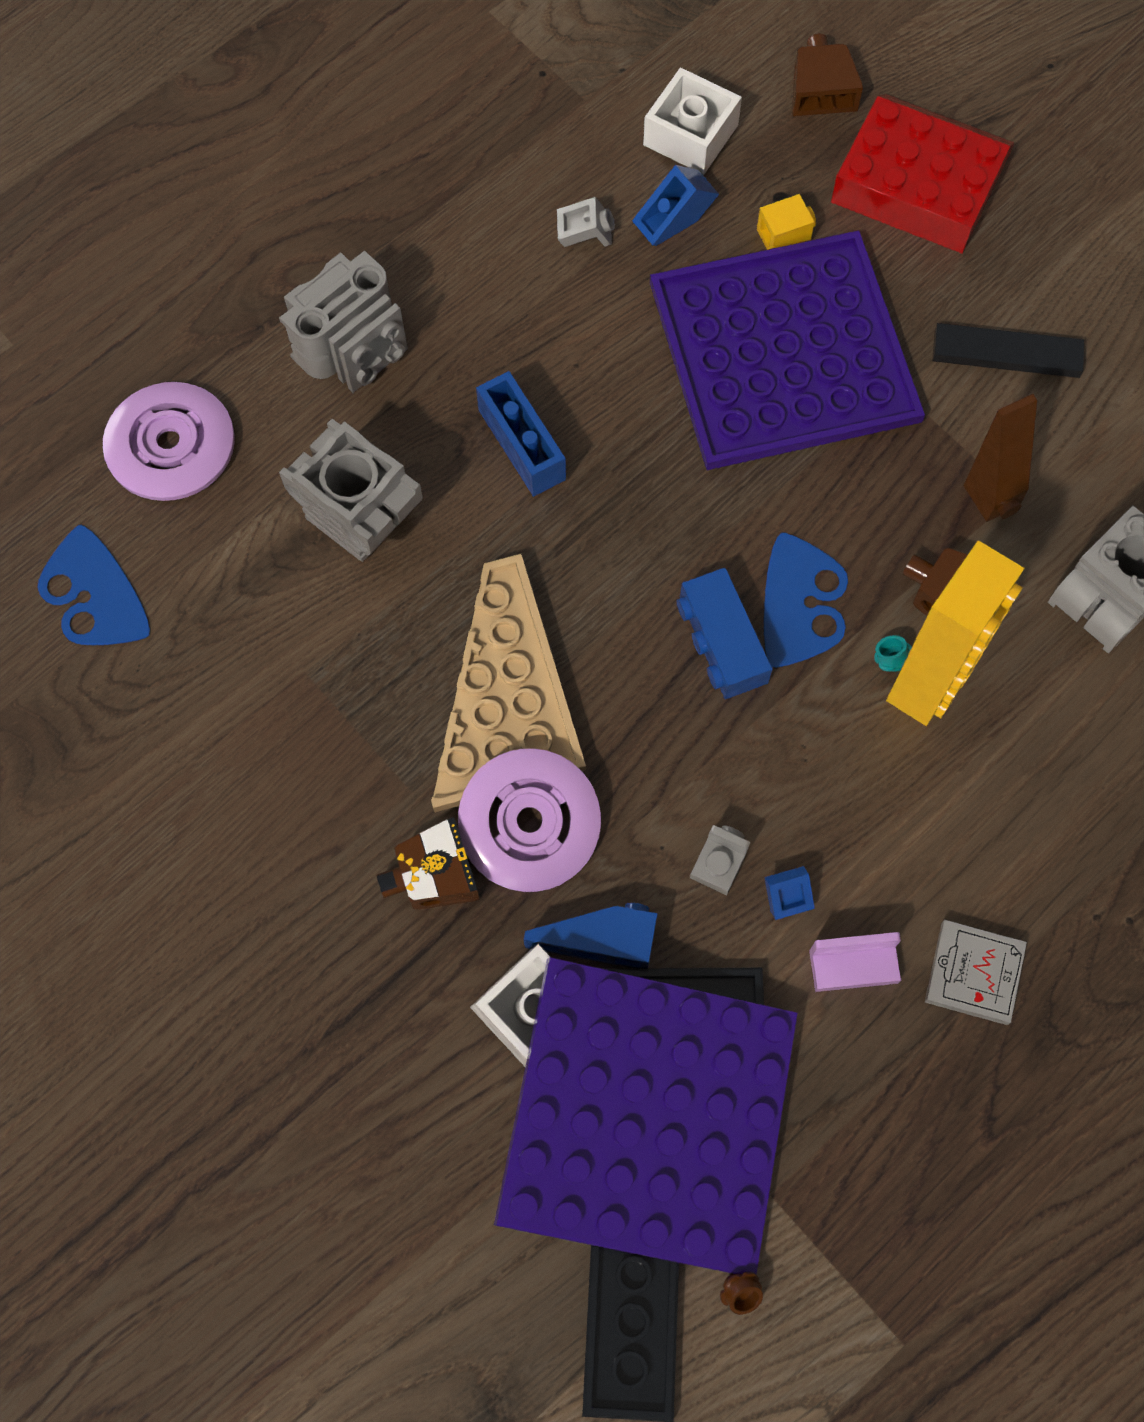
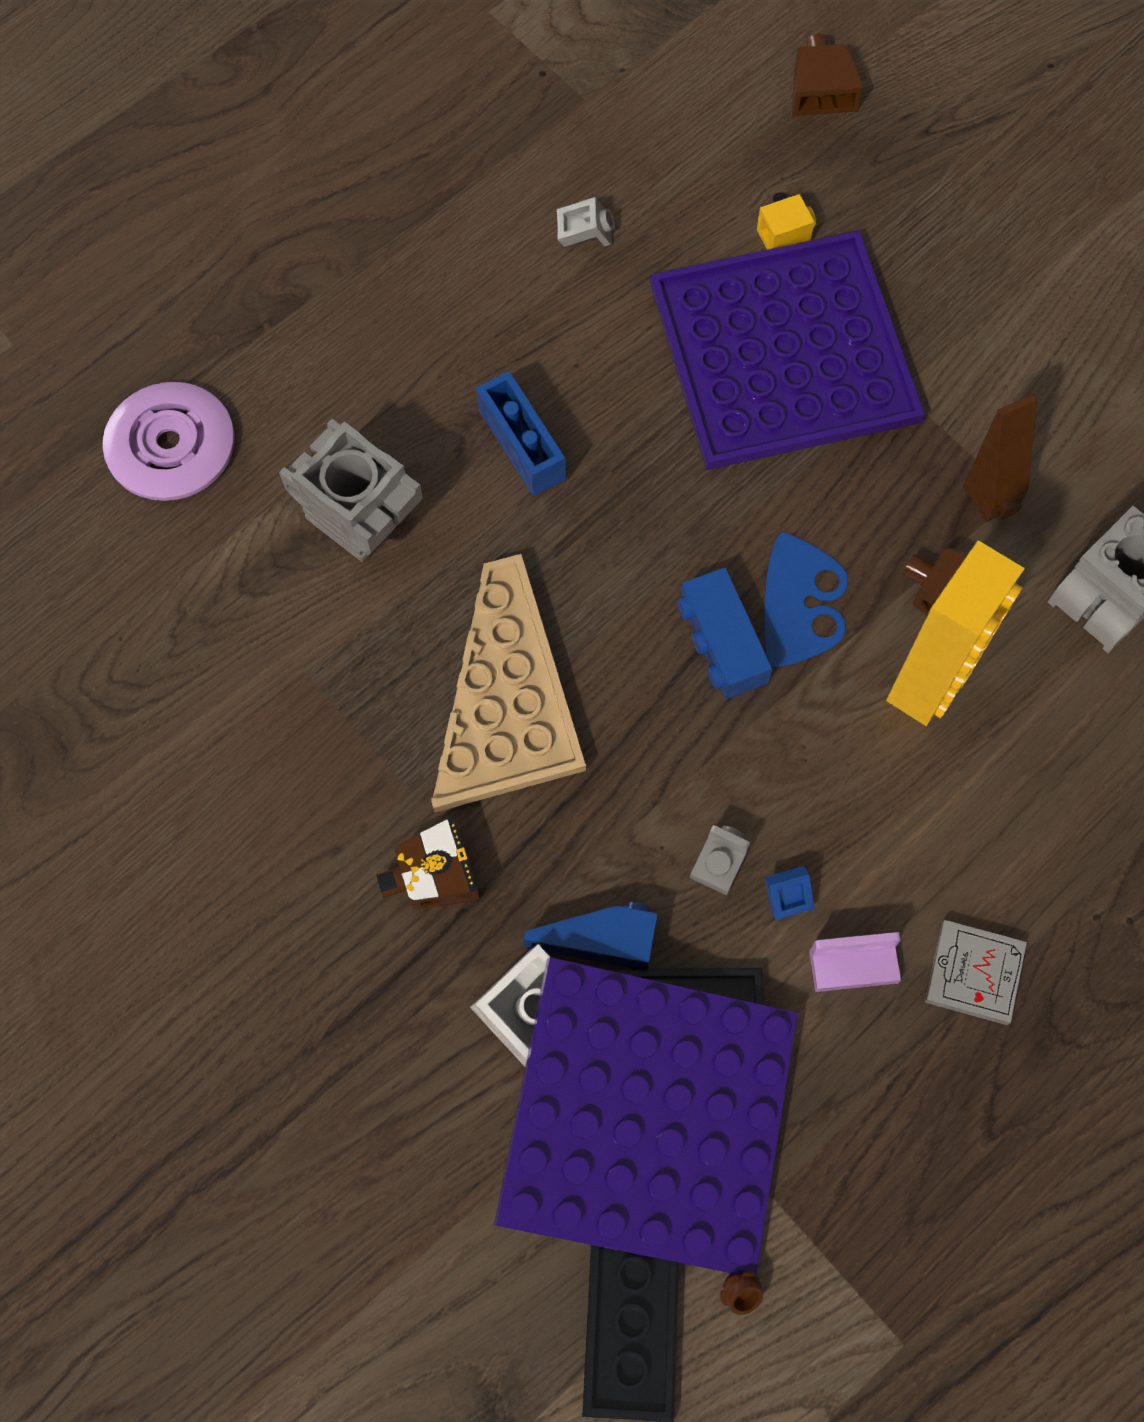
blue piece [38,525,150,645] -> none
light grey piece [279,250,408,393] -> none
lavender piece [458,749,601,892] -> none
blue slope [632,165,719,246] -> none
white brick [643,67,742,175] -> none
red slope [831,94,1014,254] -> none
teal plate [874,635,912,672] -> none
black tile [932,323,1084,378] -> none

